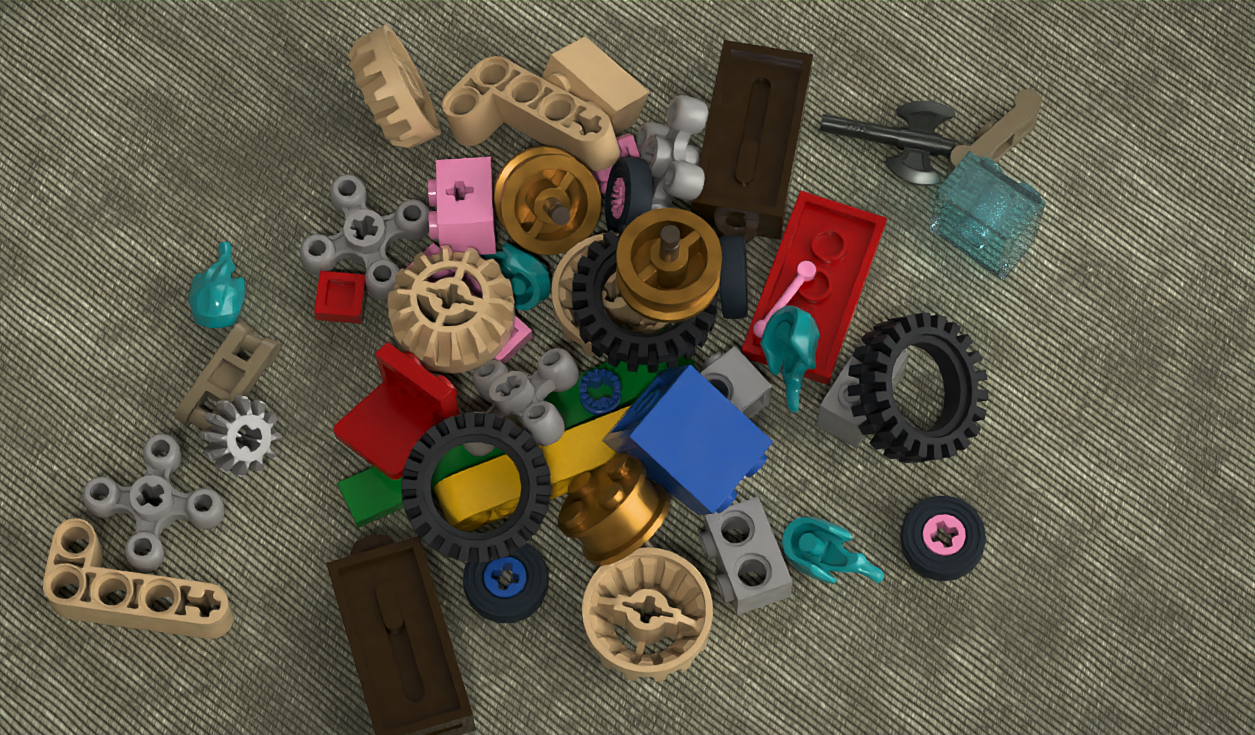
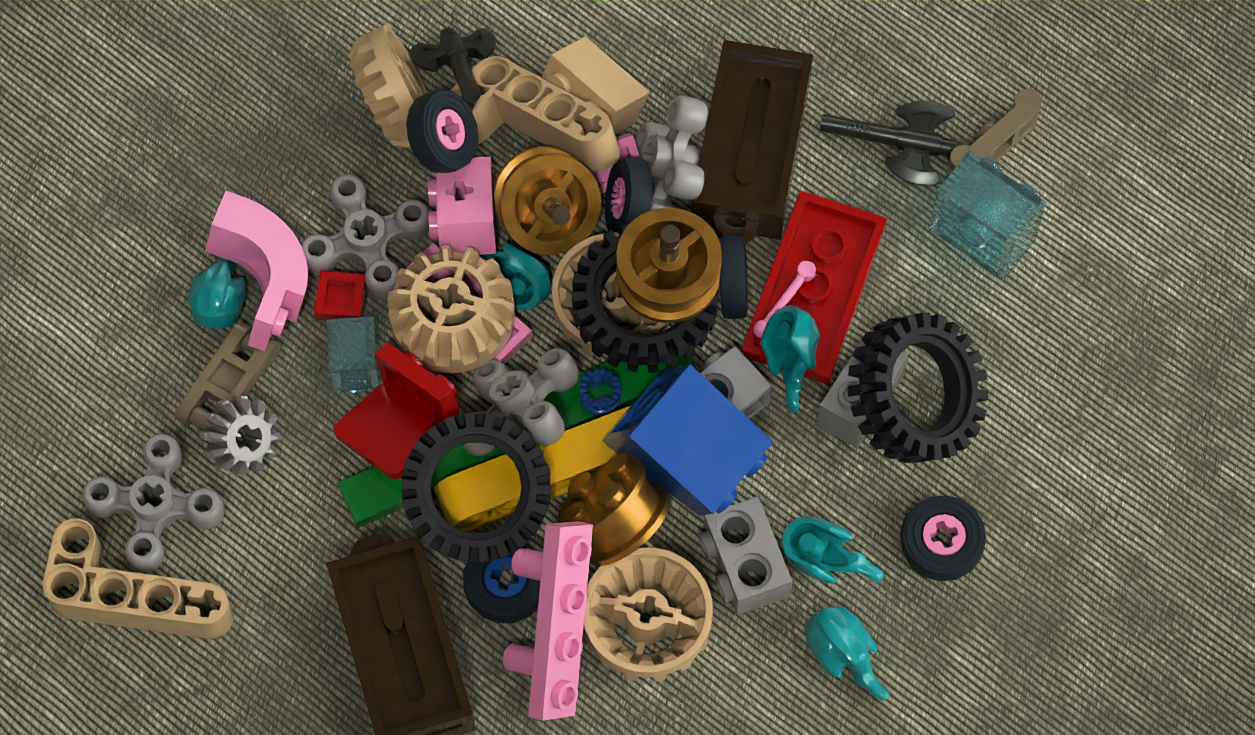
none -> bright pink arch [205,191,308,351]
none -> clear light blue brick [327,316,380,393]
none -> black bush [406,90,478,173]
none -> pearl dark grey piece [410,28,496,103]
none -> bright pink plate [503,521,593,721]
none -> teal piece [805,607,890,700]

